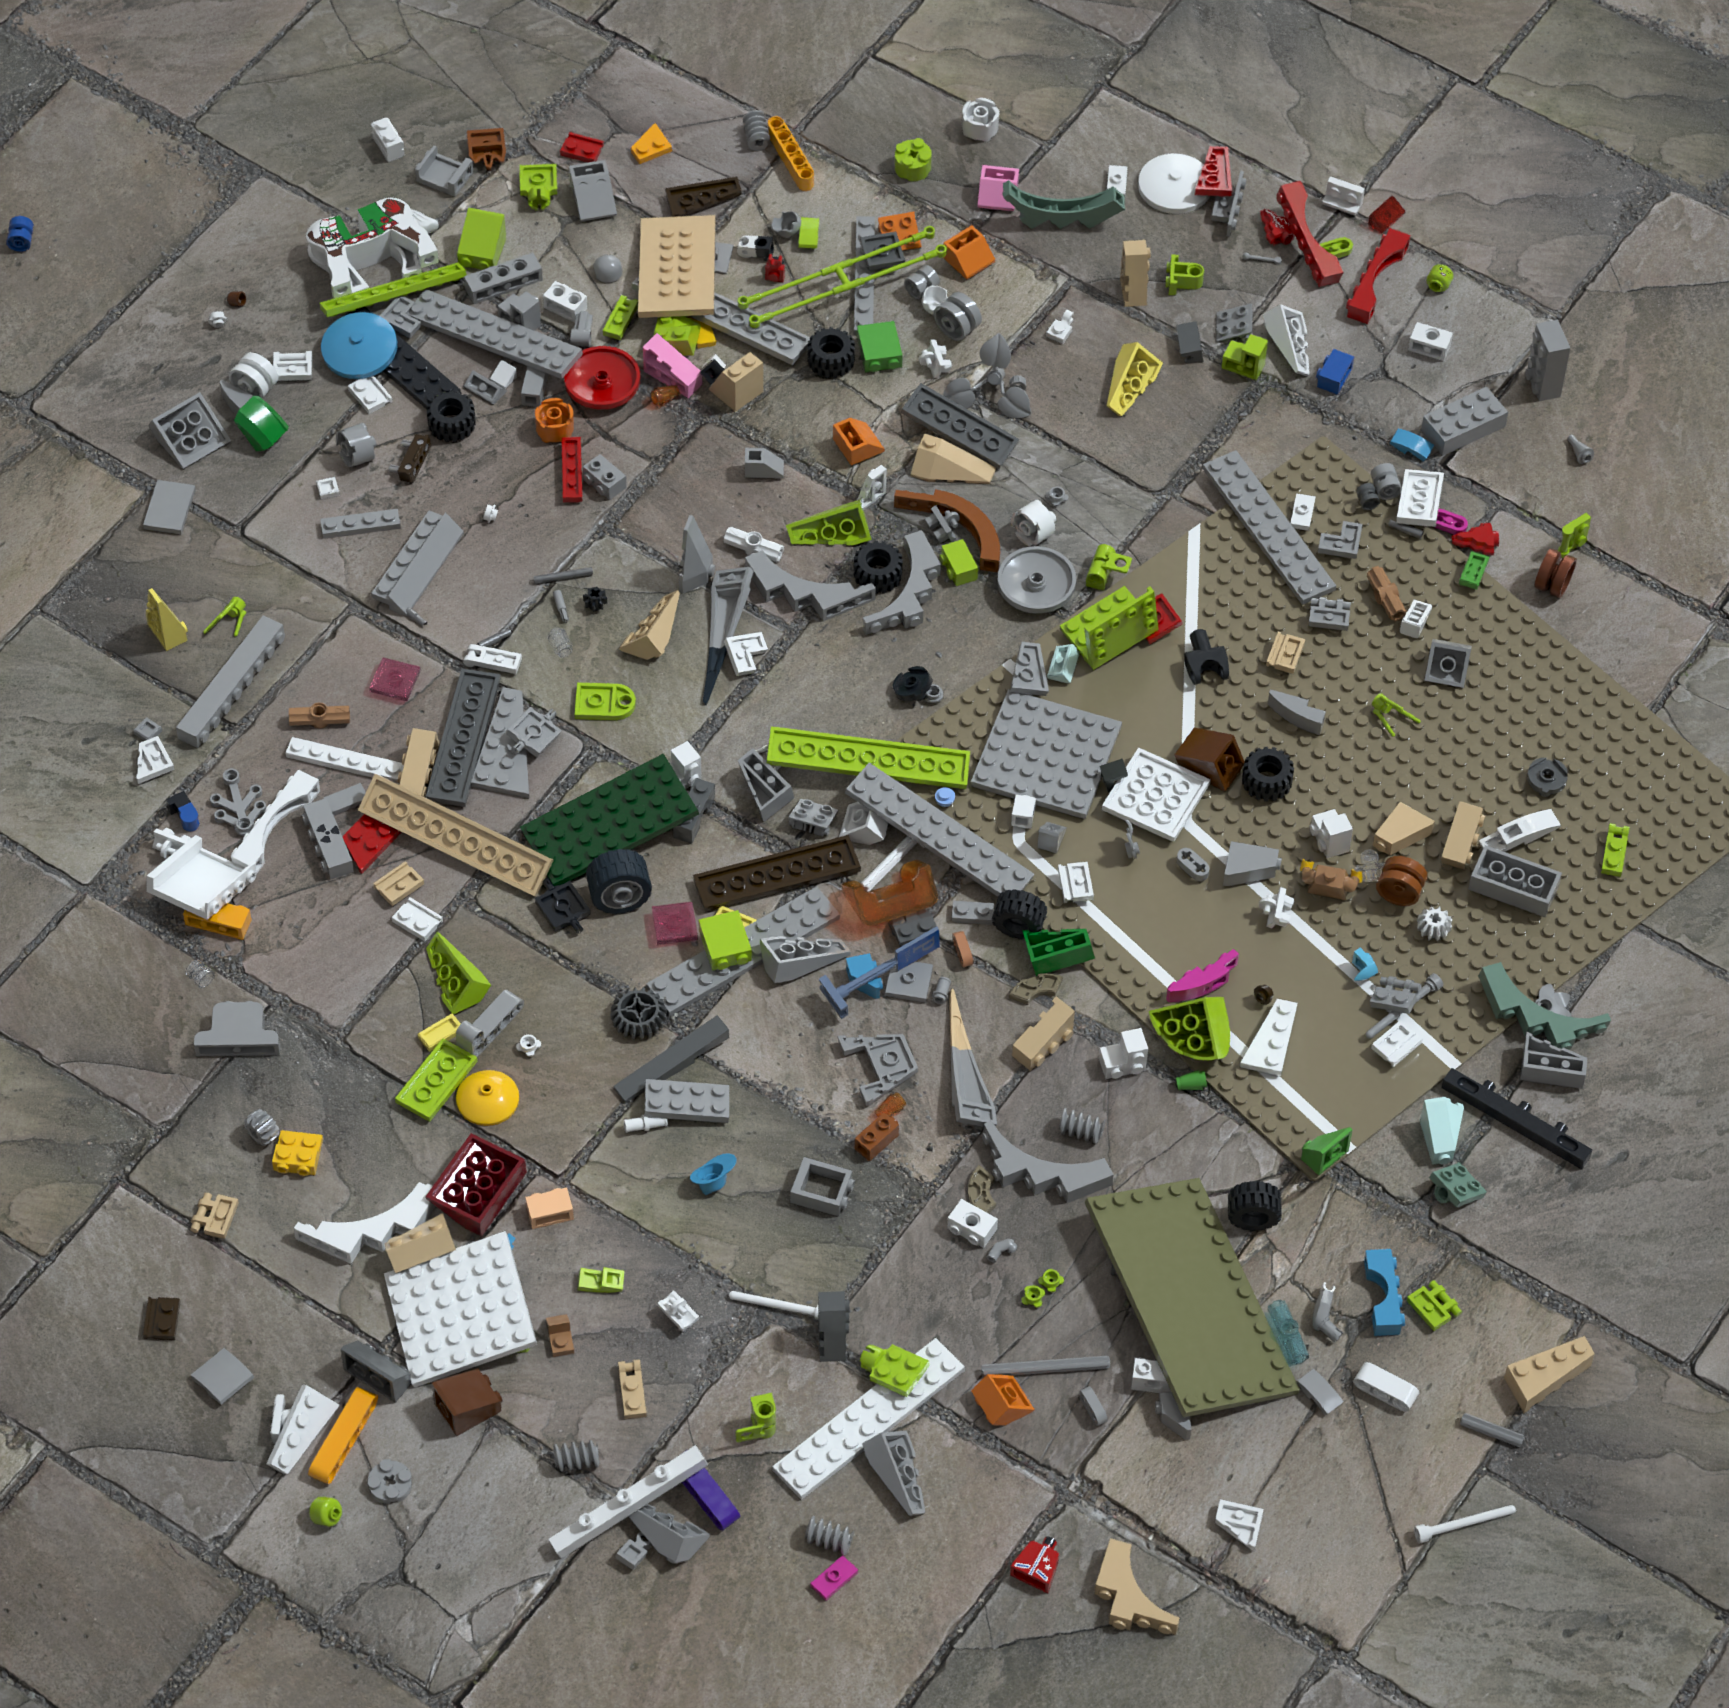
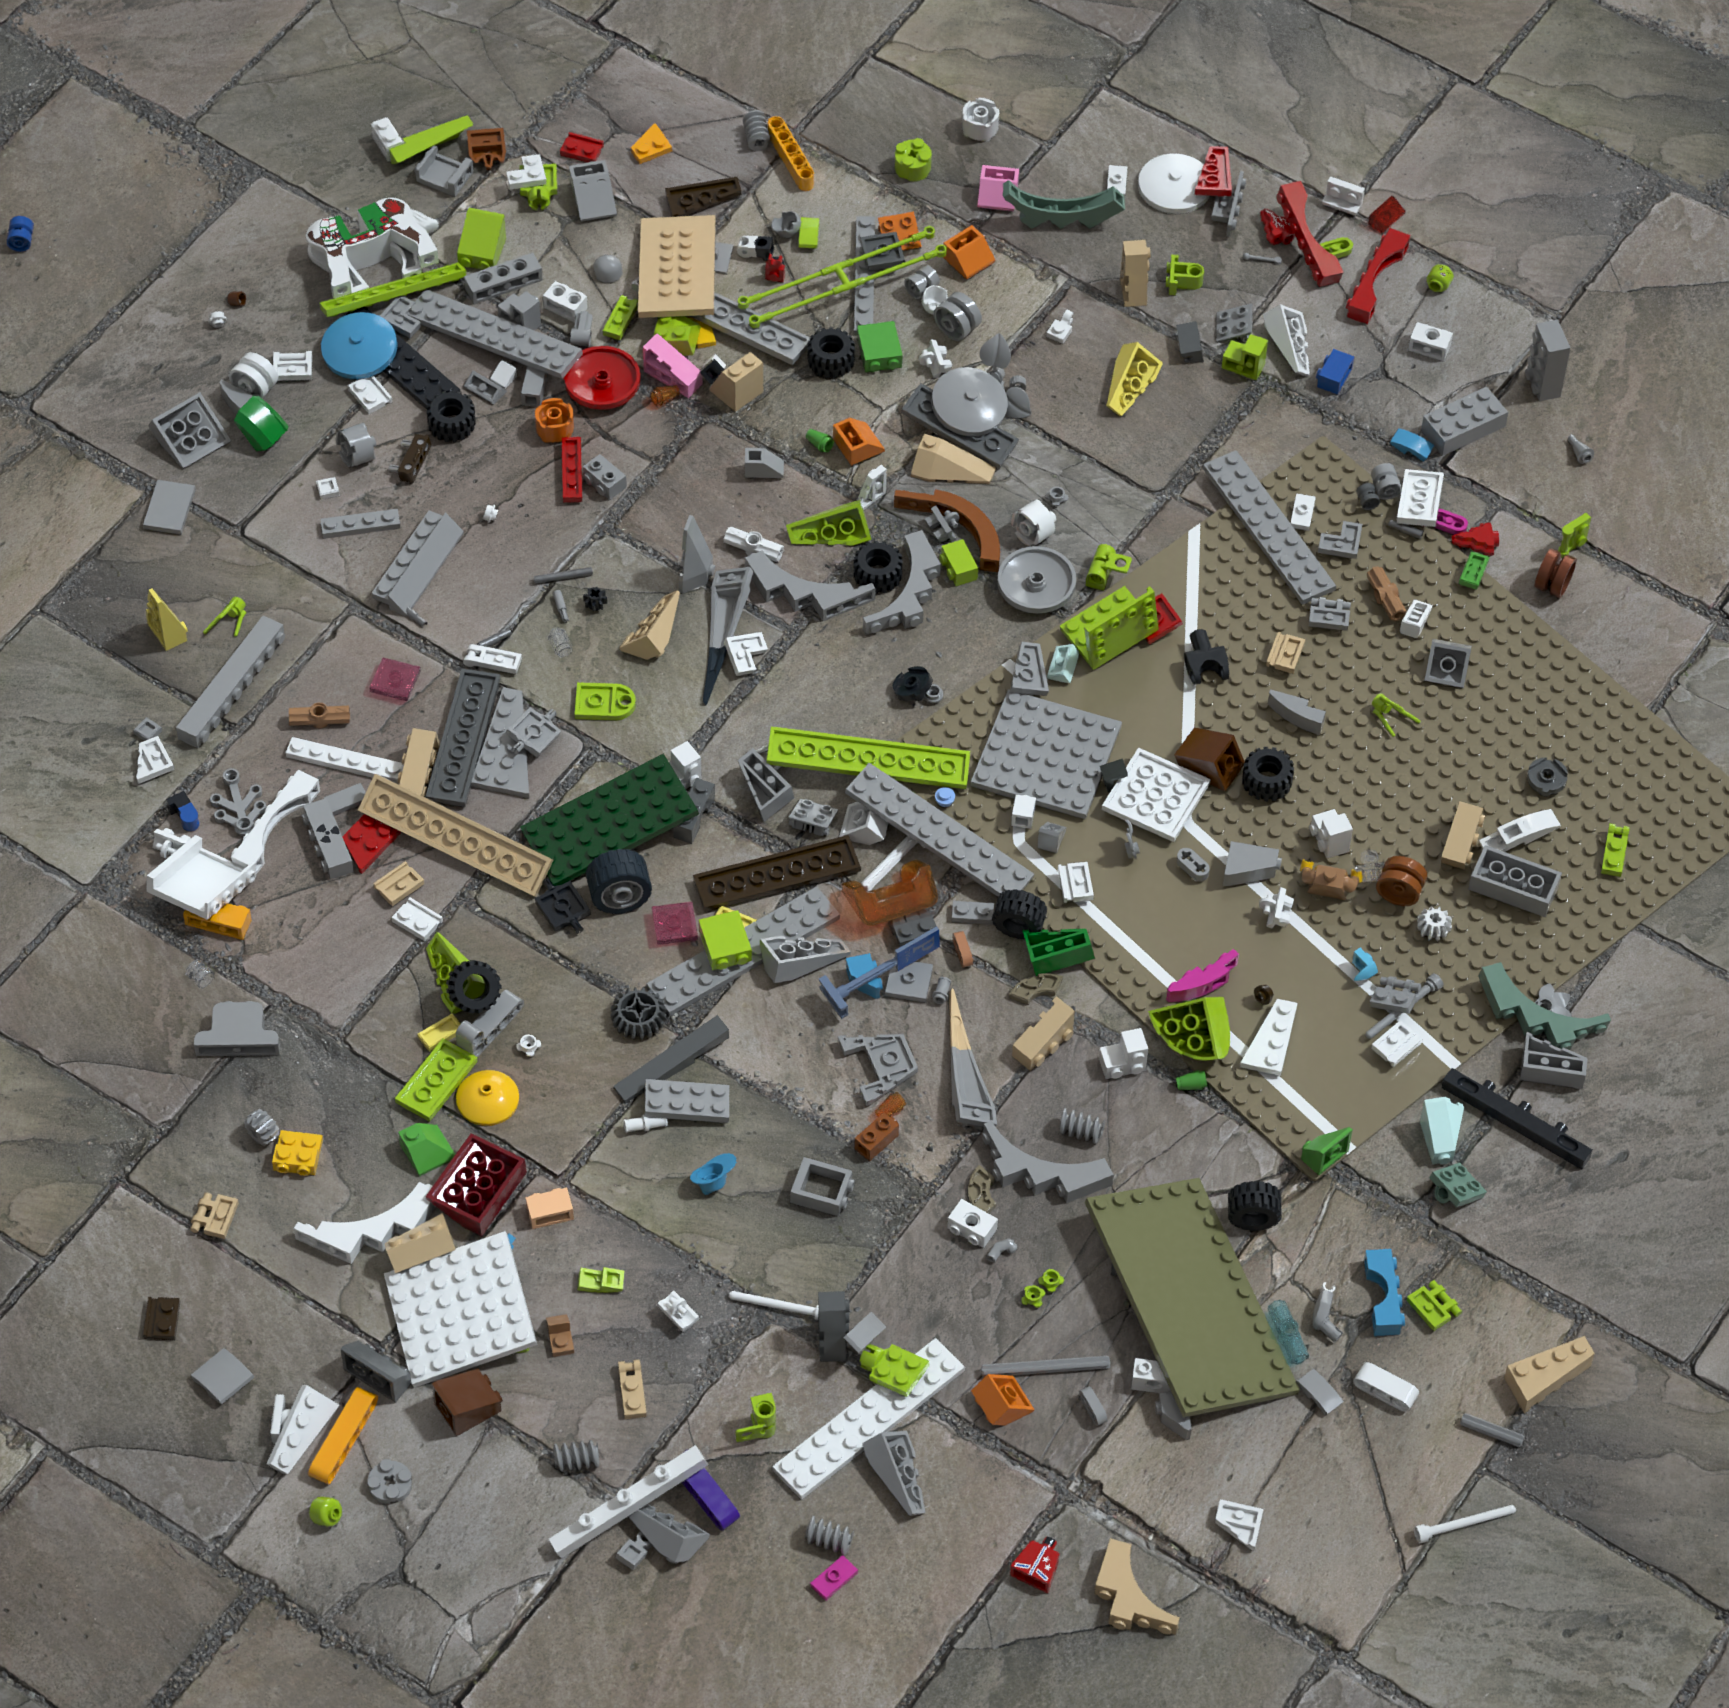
tan slope [1373,802,1435,855] -> none
none -> lime wedge [389,115,473,164]
none -> bright green slope [398,1123,455,1177]
none -> black tyre [446,960,502,1013]
none -> white plate [506,154,546,190]
none -> bright green cone [806,429,834,453]
none -> light grey slope [843,1312,886,1353]
none -> light grey dish [931,367,1008,436]

